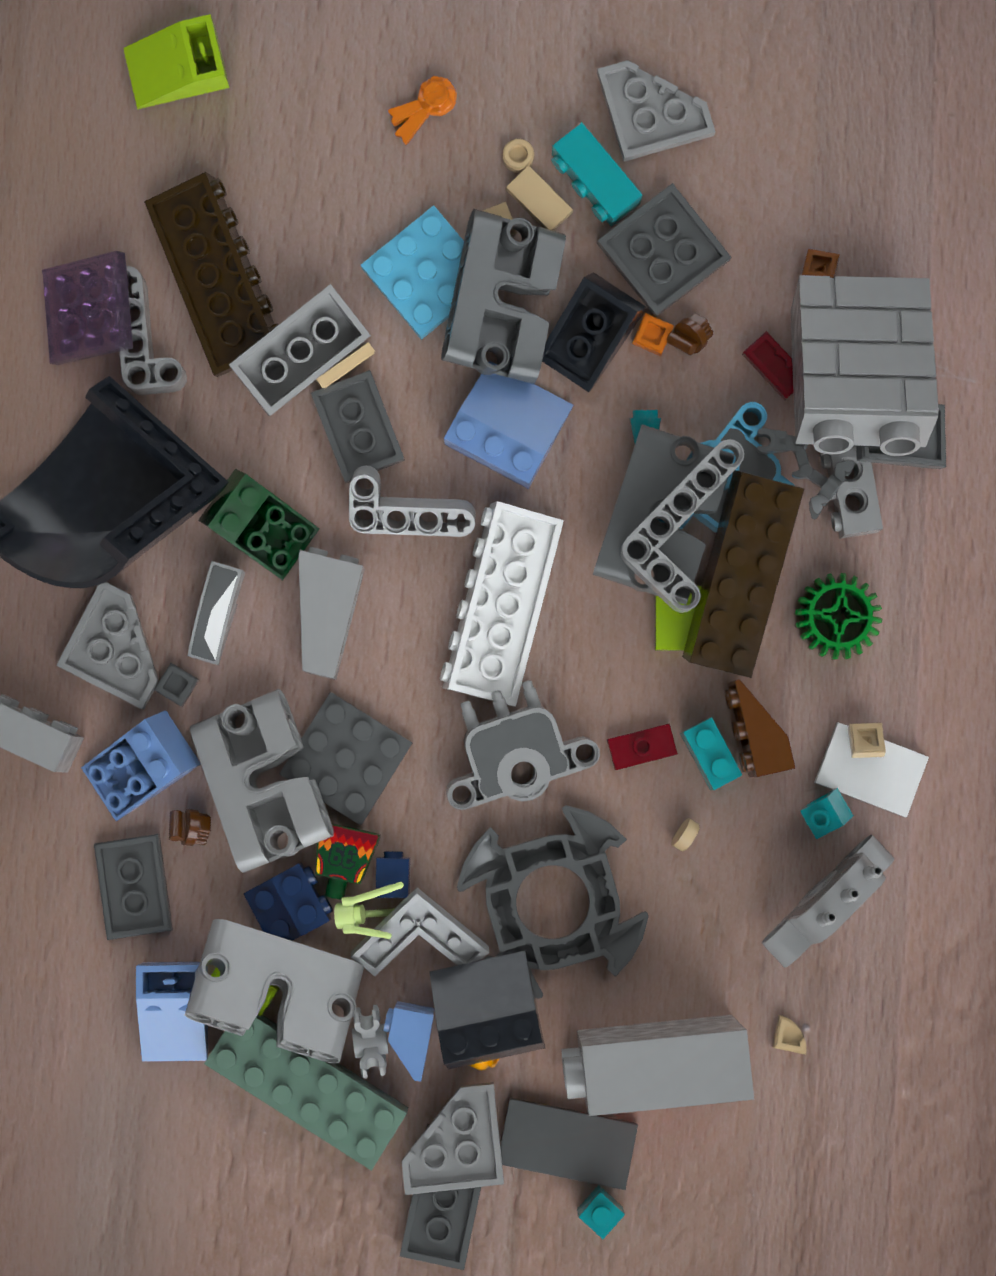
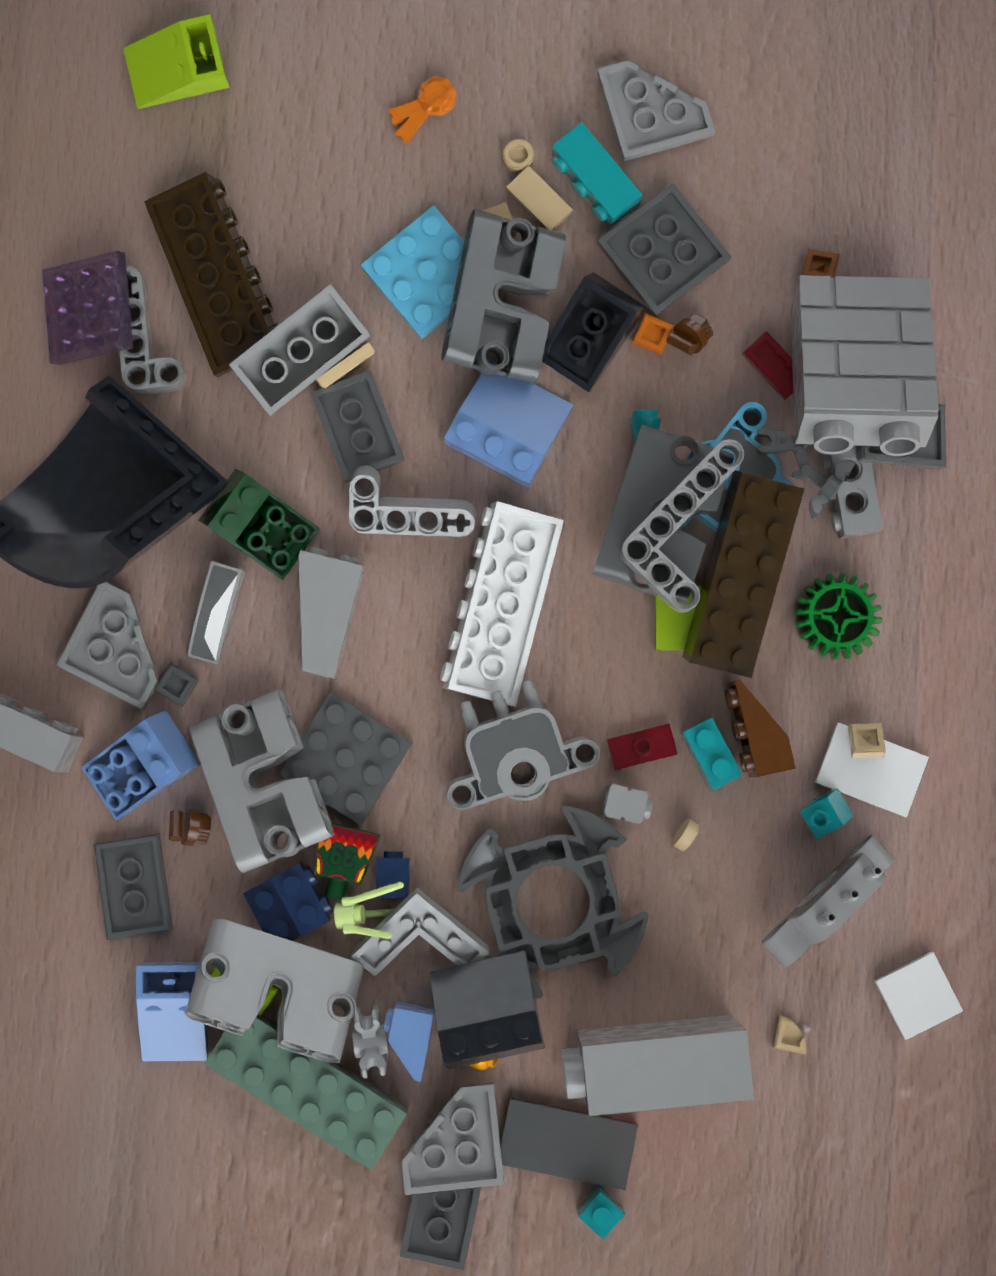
none -> light grey brick [601,784,653,824]
none -> white tile [874,952,963,1040]

